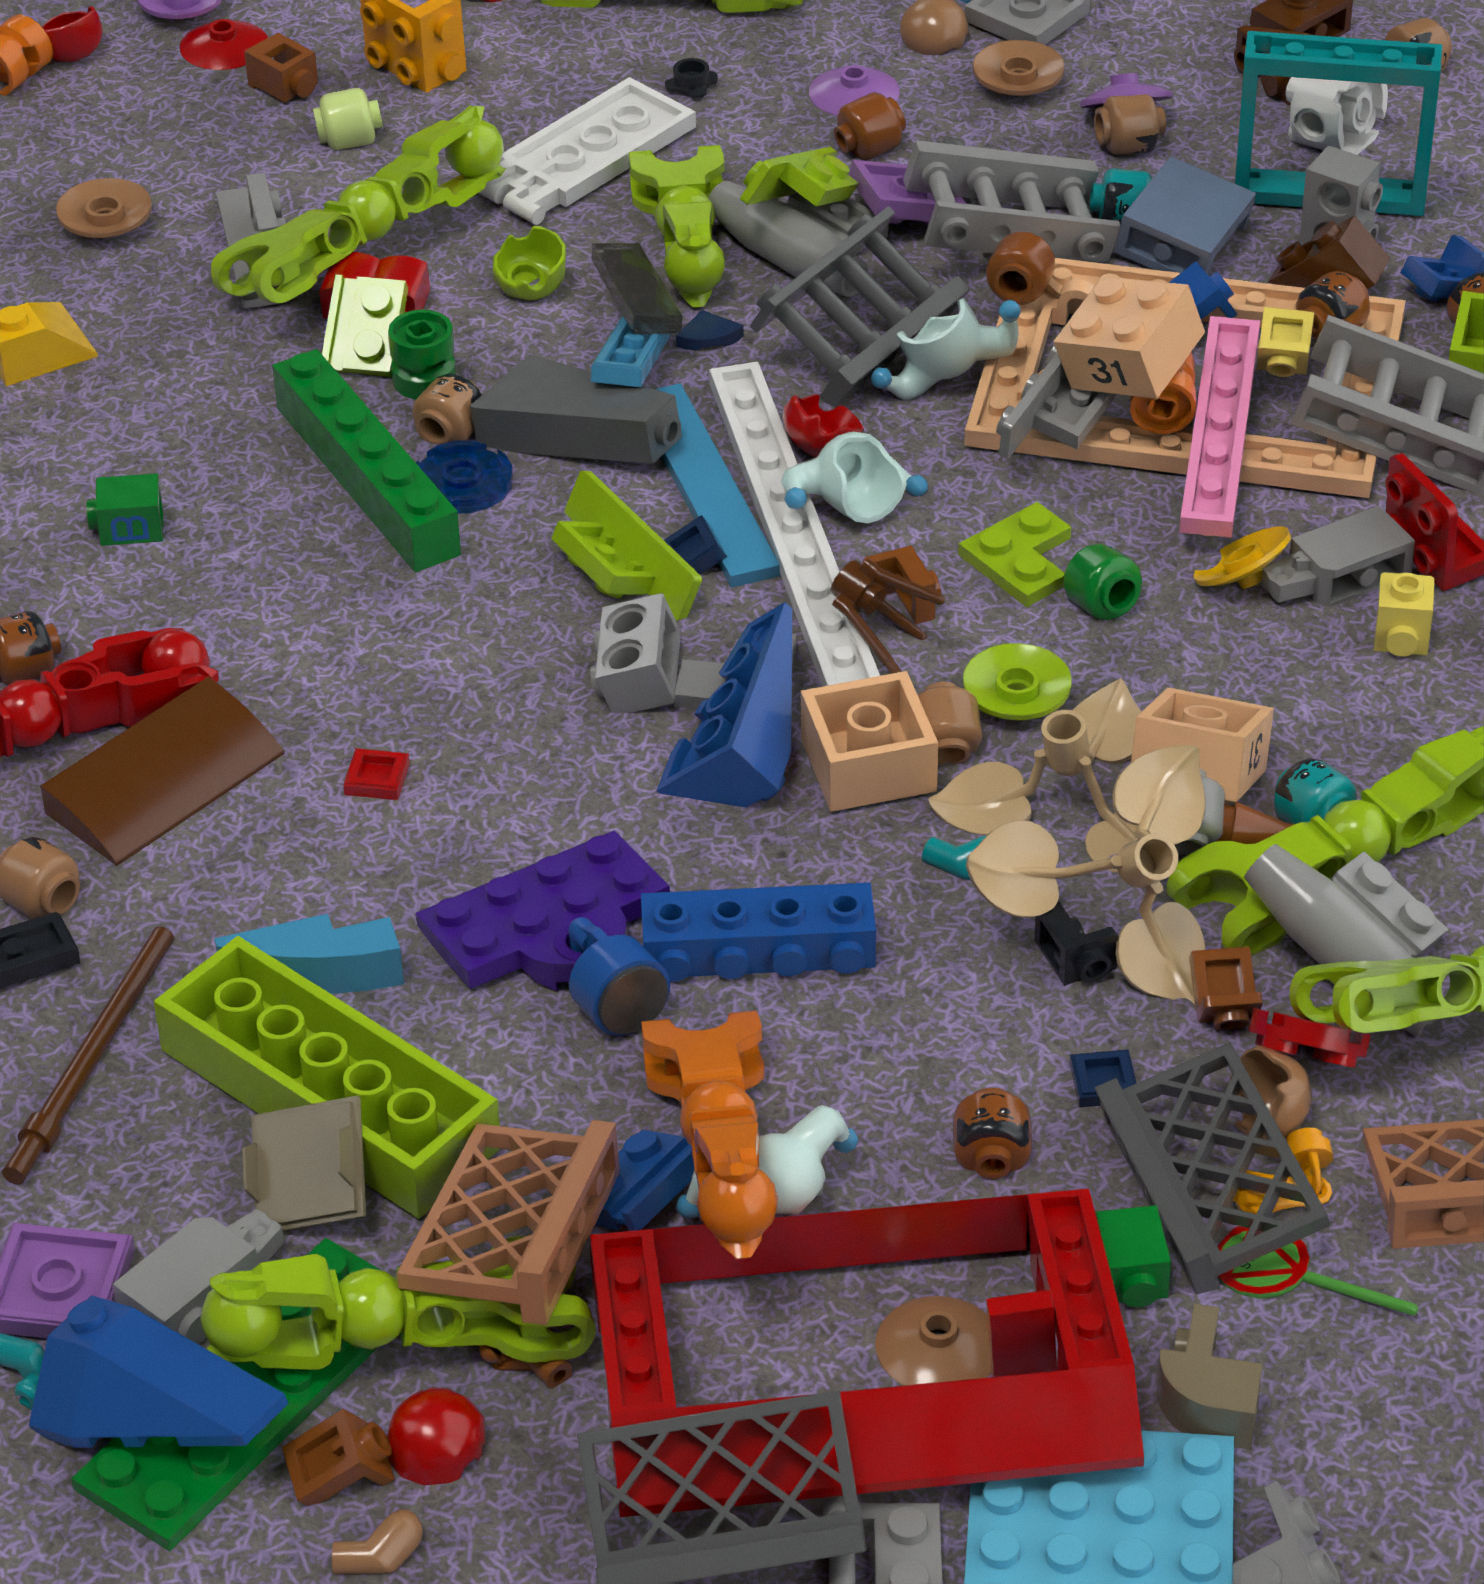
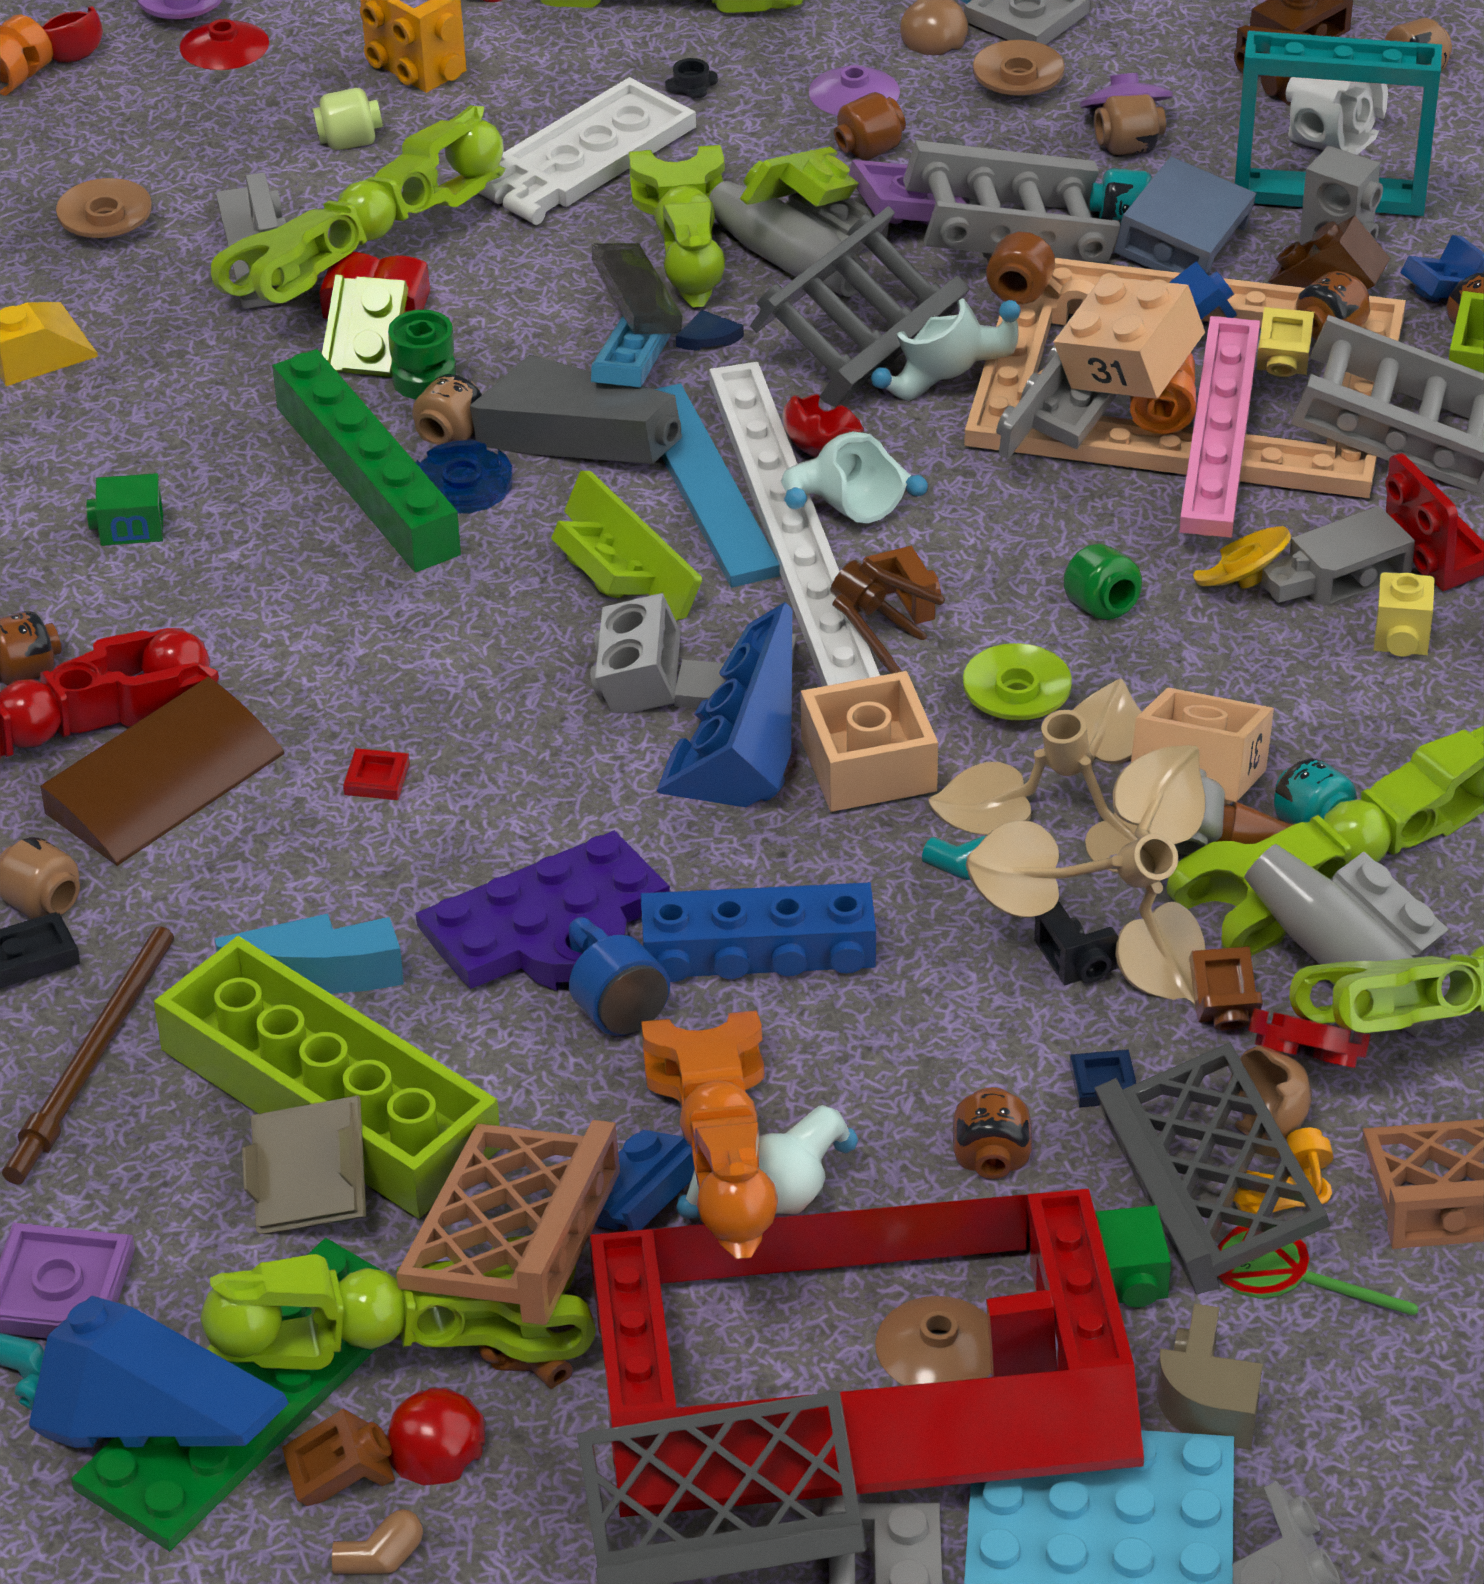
light grey hinge [112,1209,284,1344] -> none
dark orange brick [244,33,318,102] -> none
lime hair [492,226,566,300] -> none
dark blue tile [664,515,727,574] -> none
medium nougat head [918,682,983,765] -> none
lime plate [958,502,1072,607] -> none

